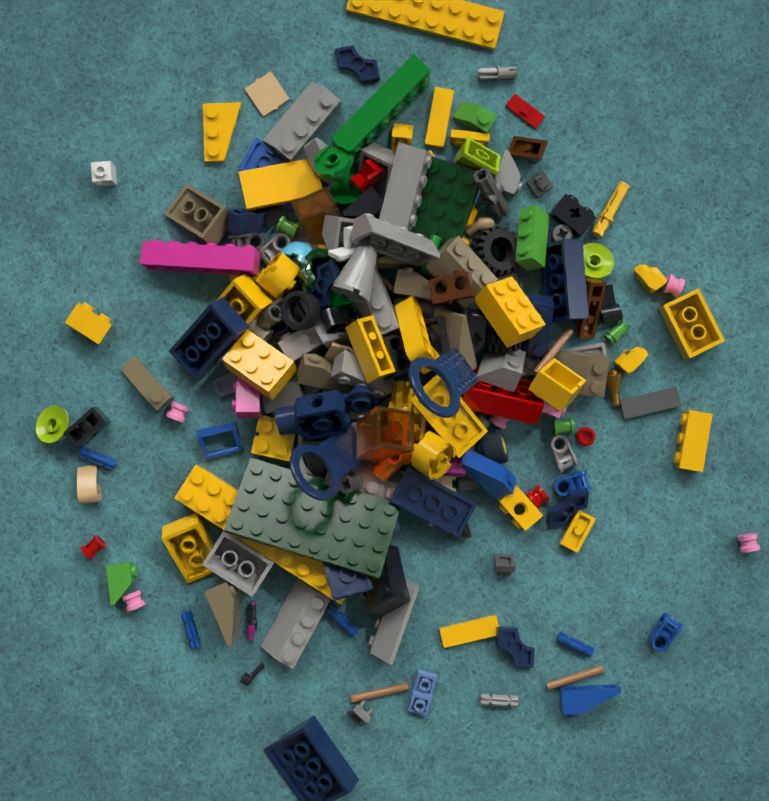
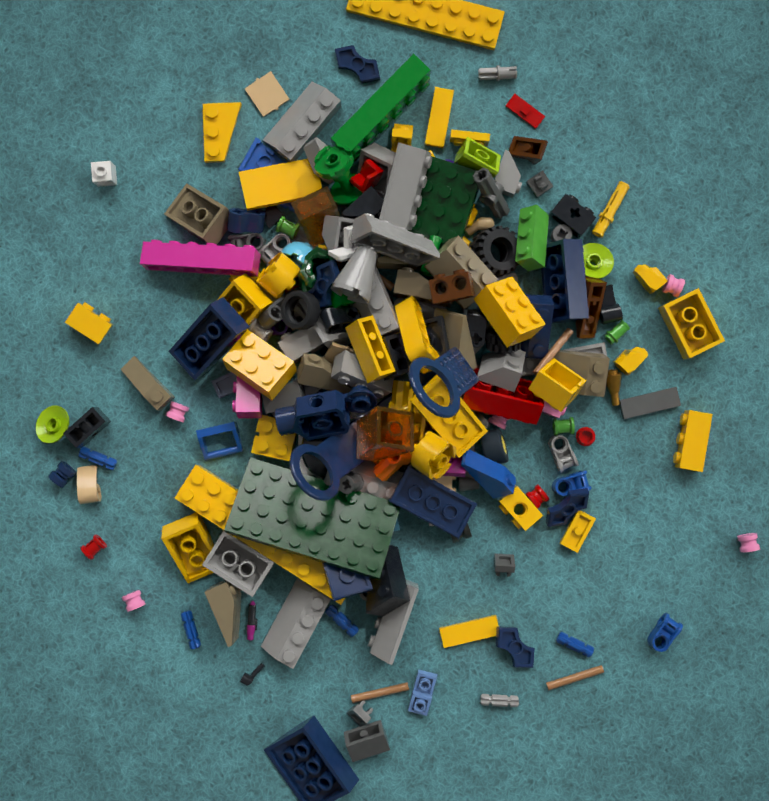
bright green slope [106,561,138,605] -> none
bright green slope [453,101,497,133] -> none
blue slope [559,684,621,717] -> none
none -> dark blue wheel [48,461,76,488]
none -> dark grey brick [344,720,390,762]

